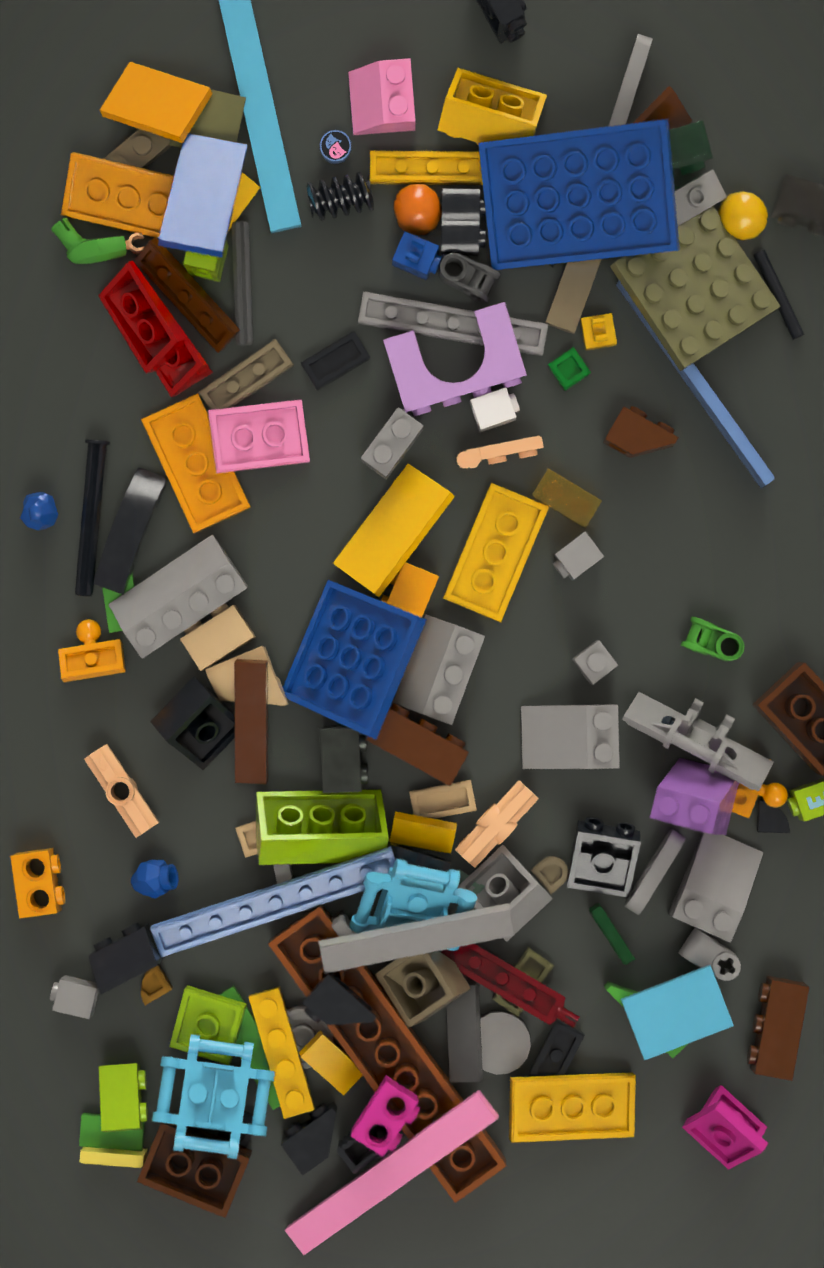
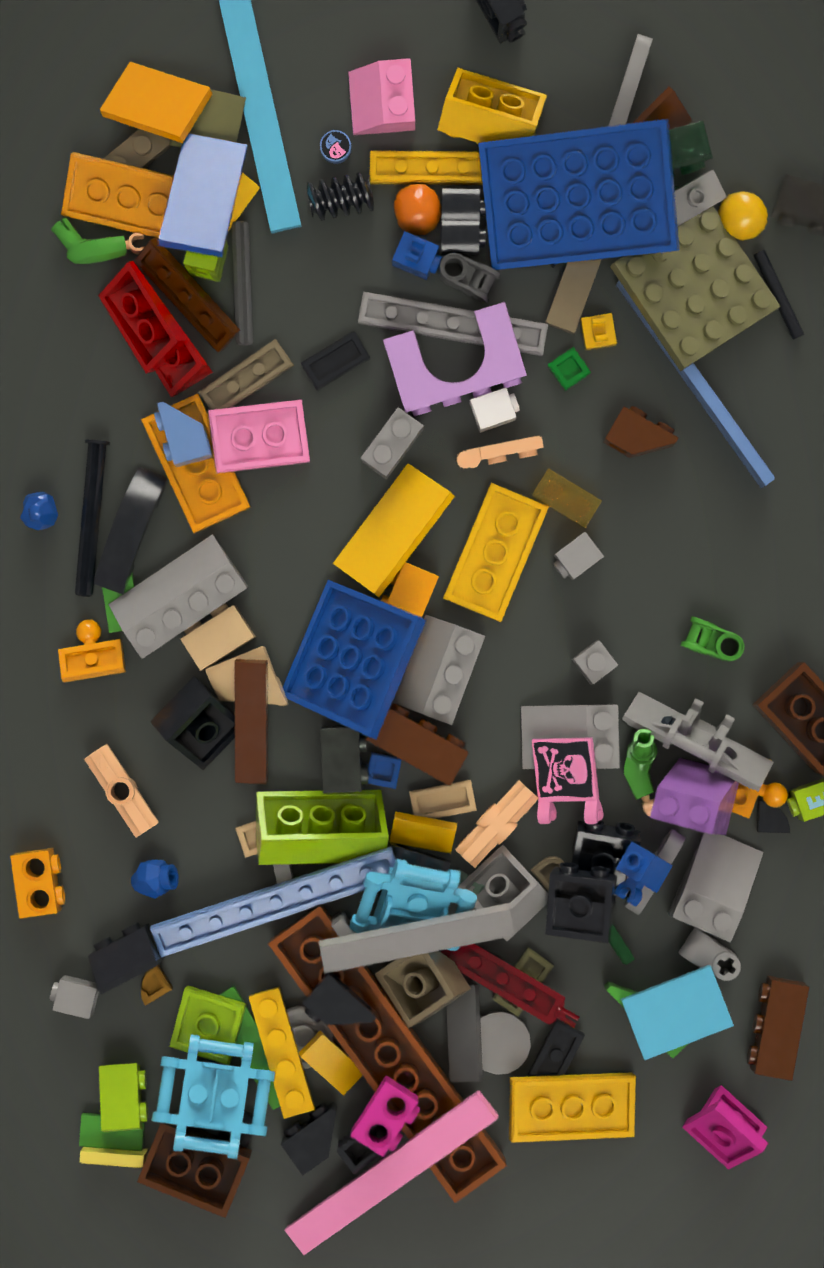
none -> medium blue slope [154,402,213,467]
none -> blue tile [368,752,402,789]
none -> flag [532,738,604,824]
none -> black plate [545,862,617,943]
none -> blue brick [615,841,673,907]
none -> bright green arm [624,729,657,816]

